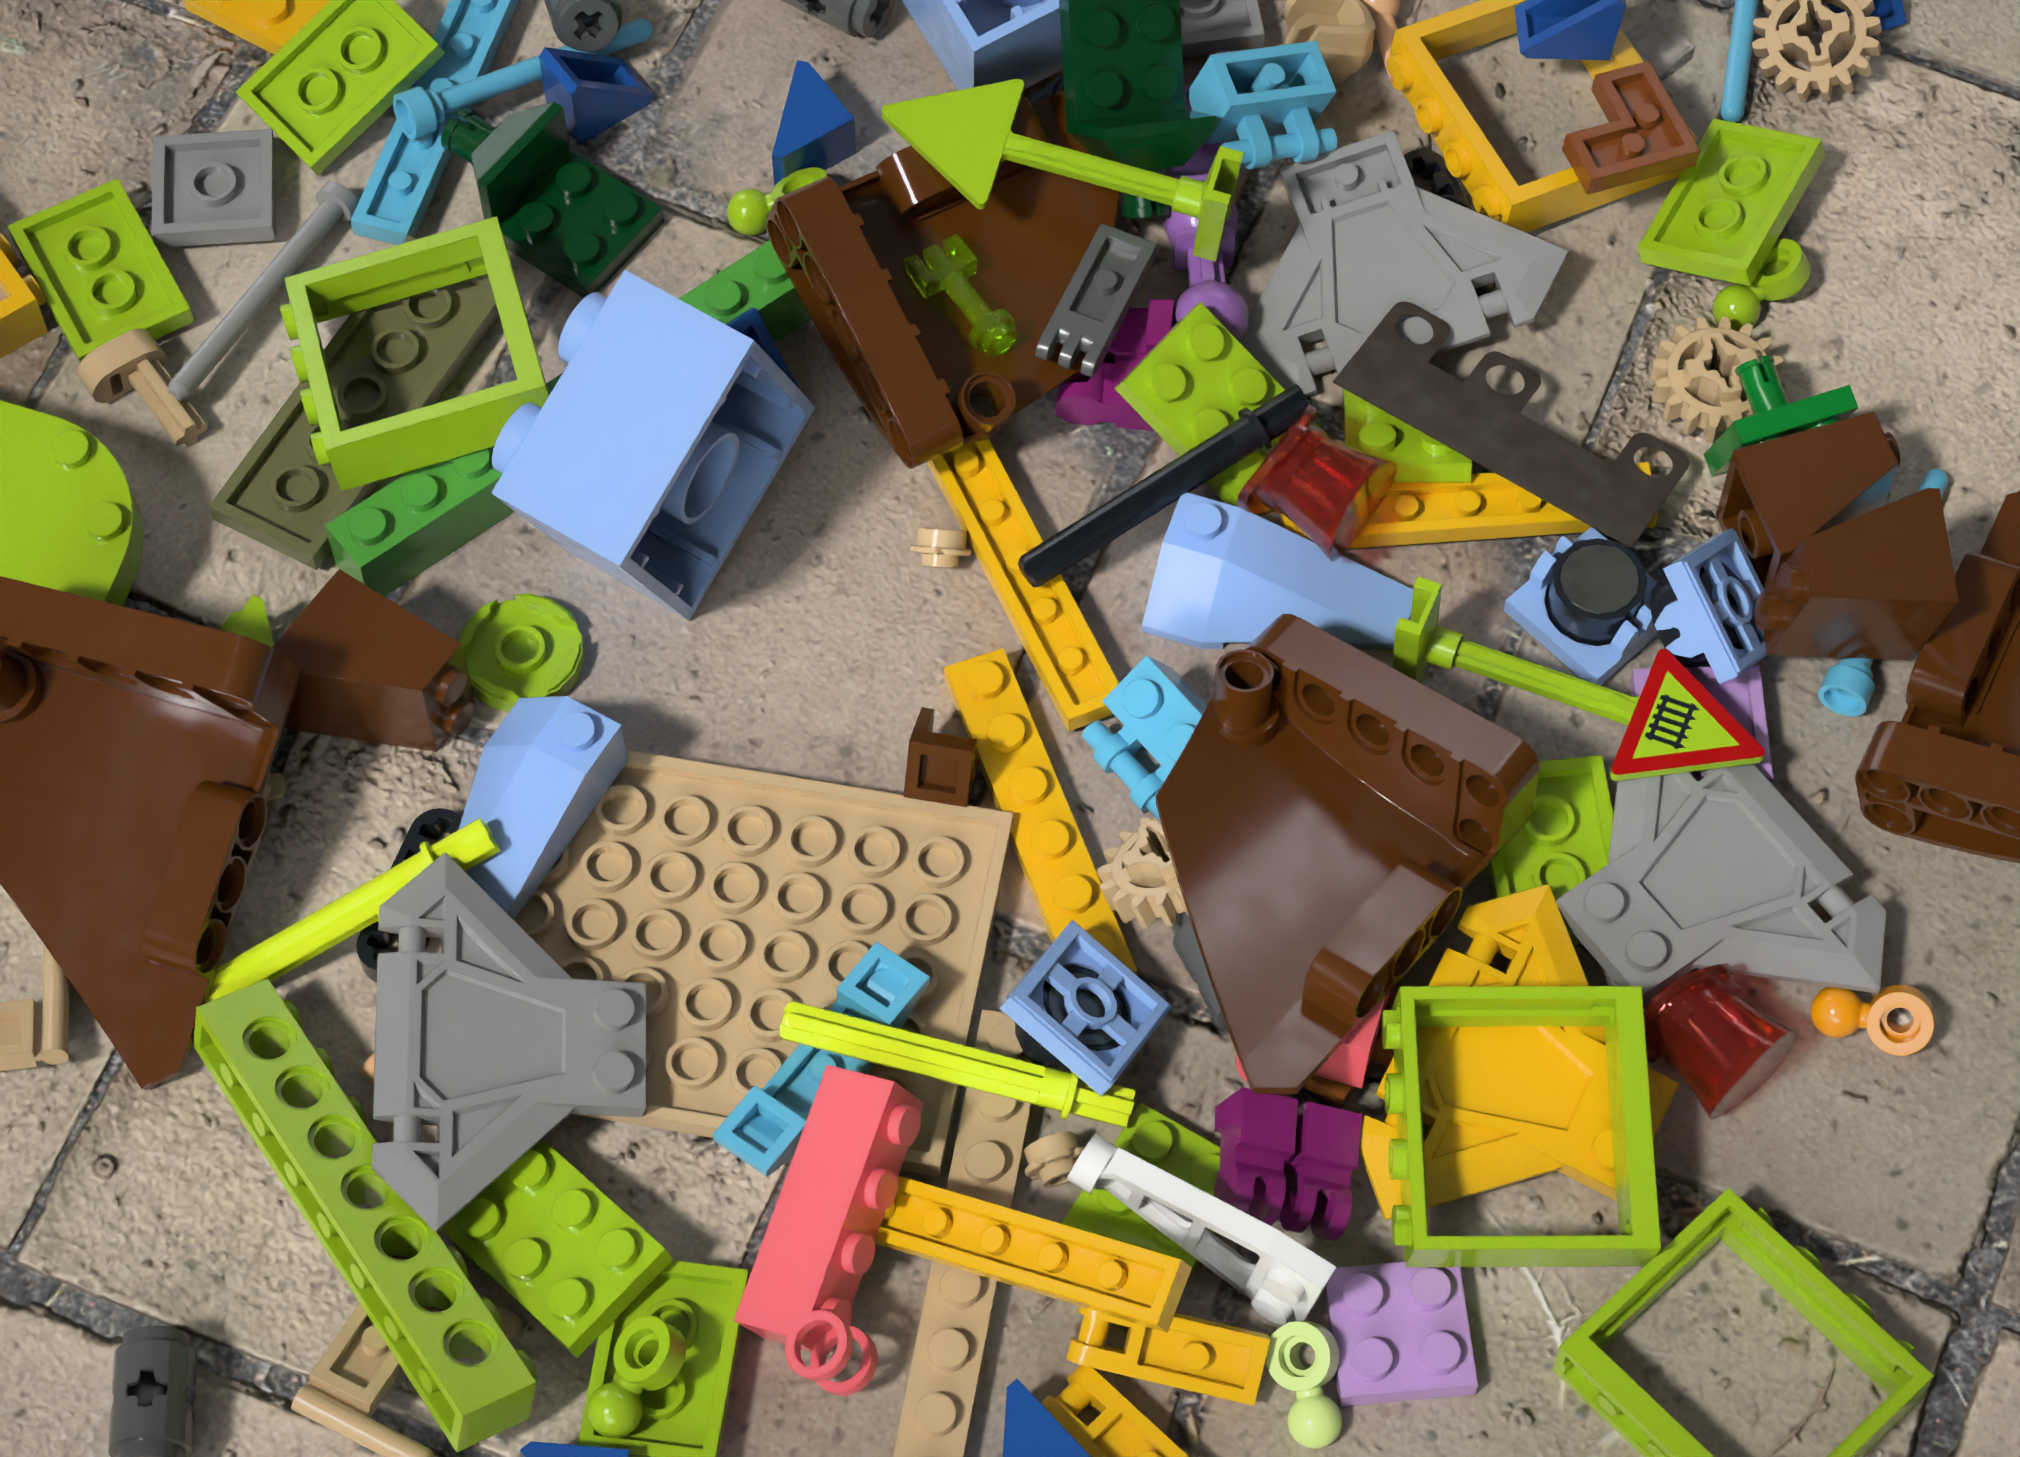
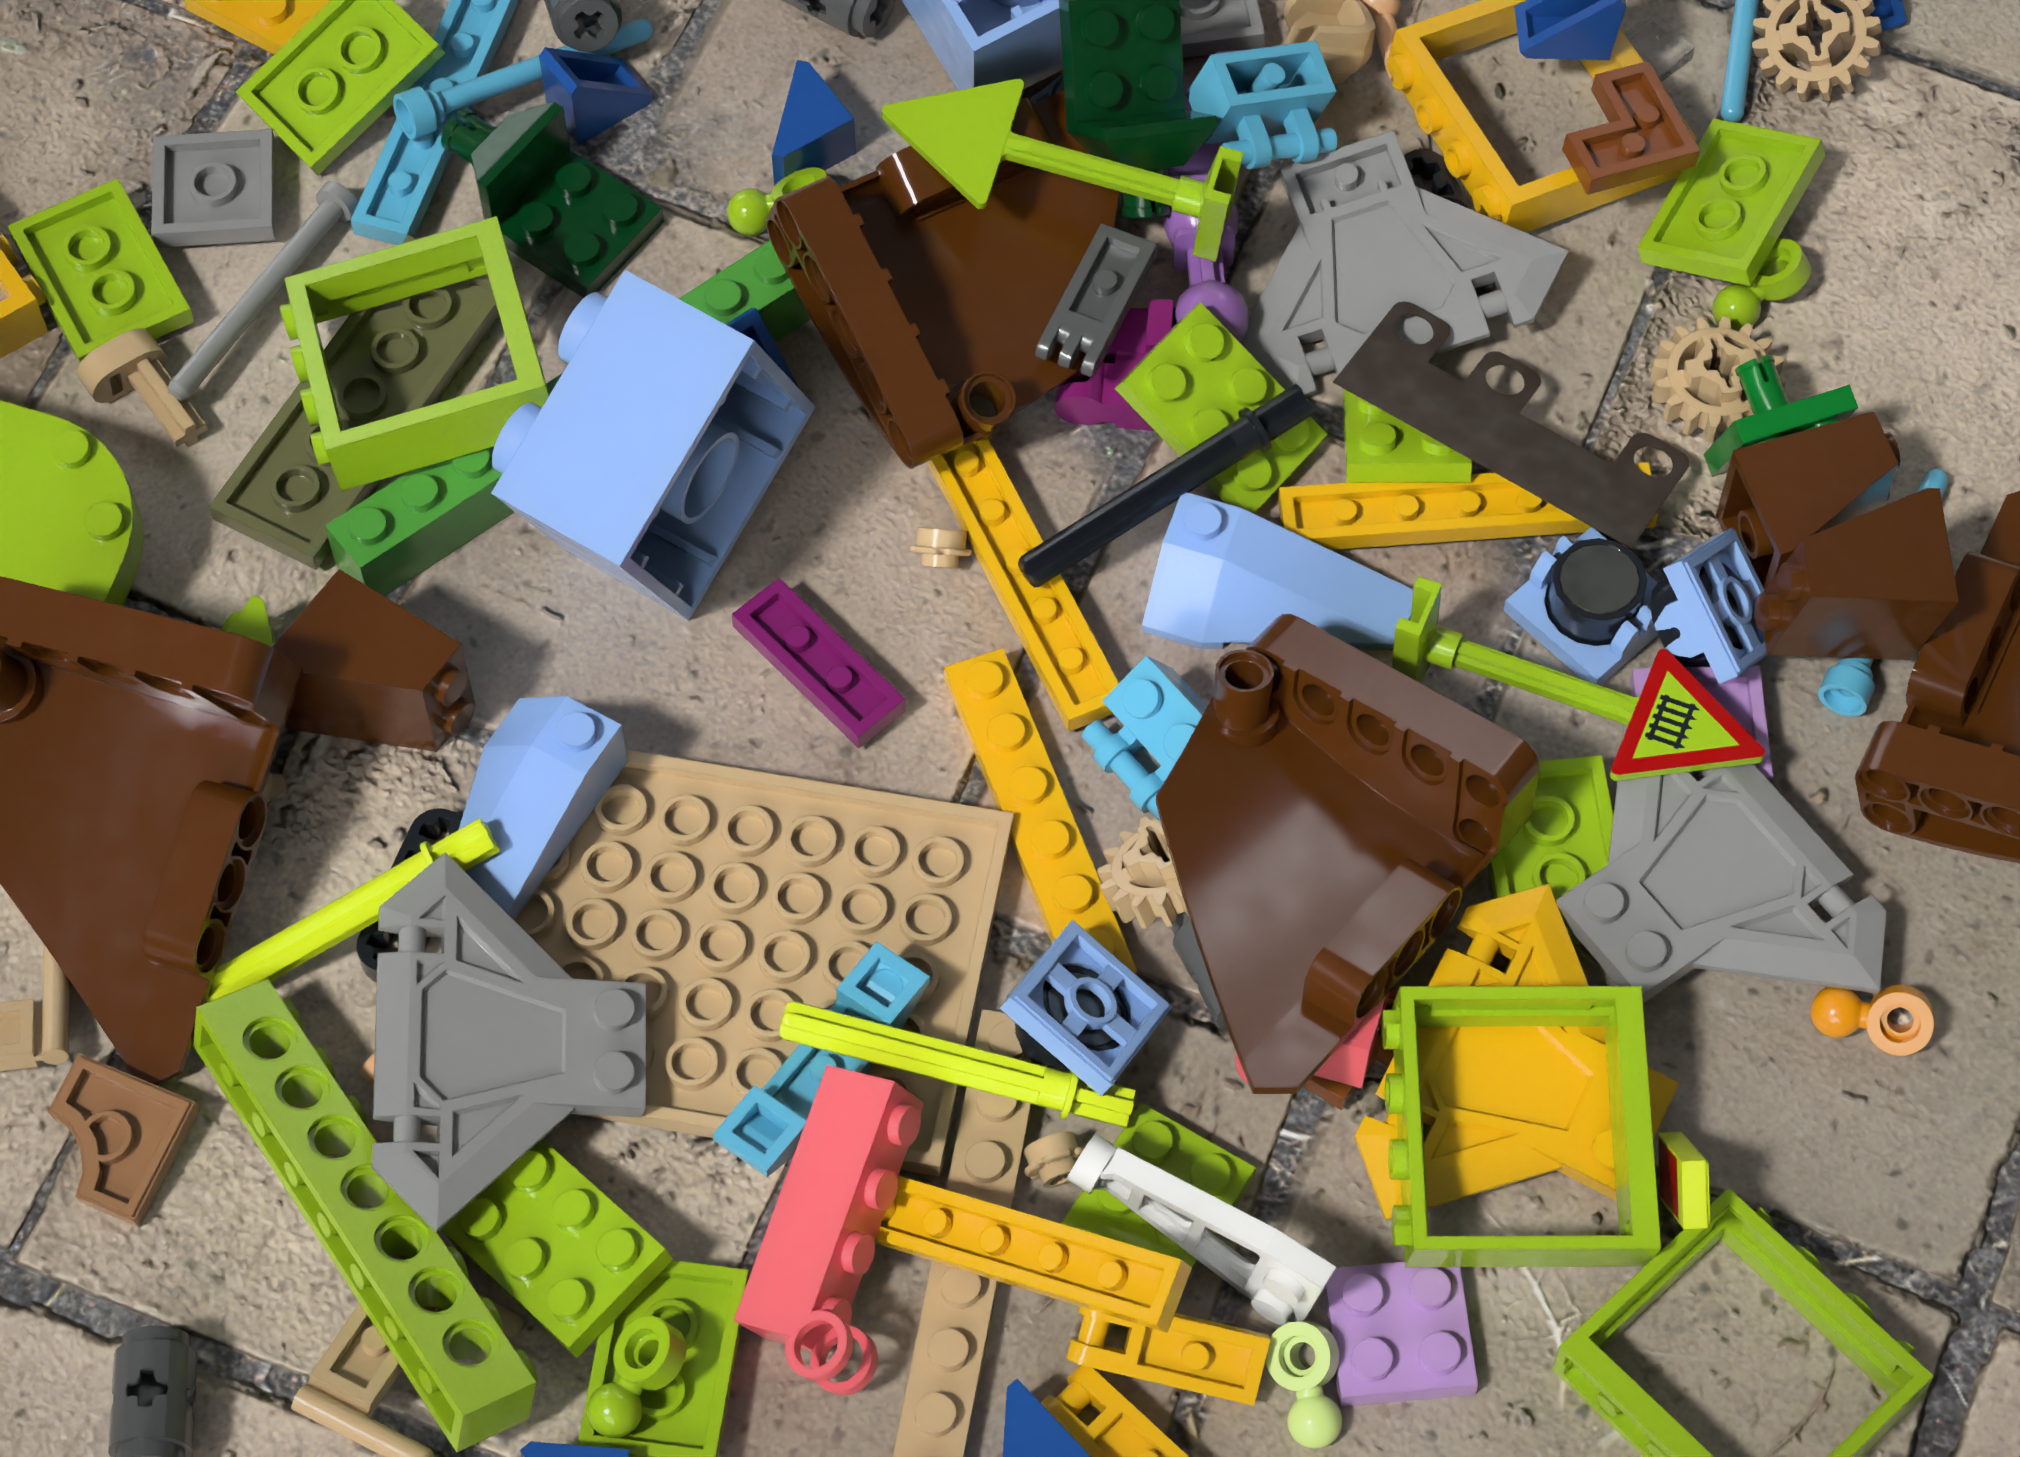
lime tile [458,593,585,712] -> none
clear neon green hinge [902,234,1018,357] -> none
reddish brown panel [904,707,980,807] -> none
magenta legs [1213,1087,1362,1241] -> none
clear red hat [1237,404,1397,562] -> none
clear red hat [1644,963,1797,1119] -> none
none -> medium nougat tile [48,1053,201,1228]
none -> magenta plate [732,578,906,749]
none -> neon yellow tile [1658,1132,1710,1229]

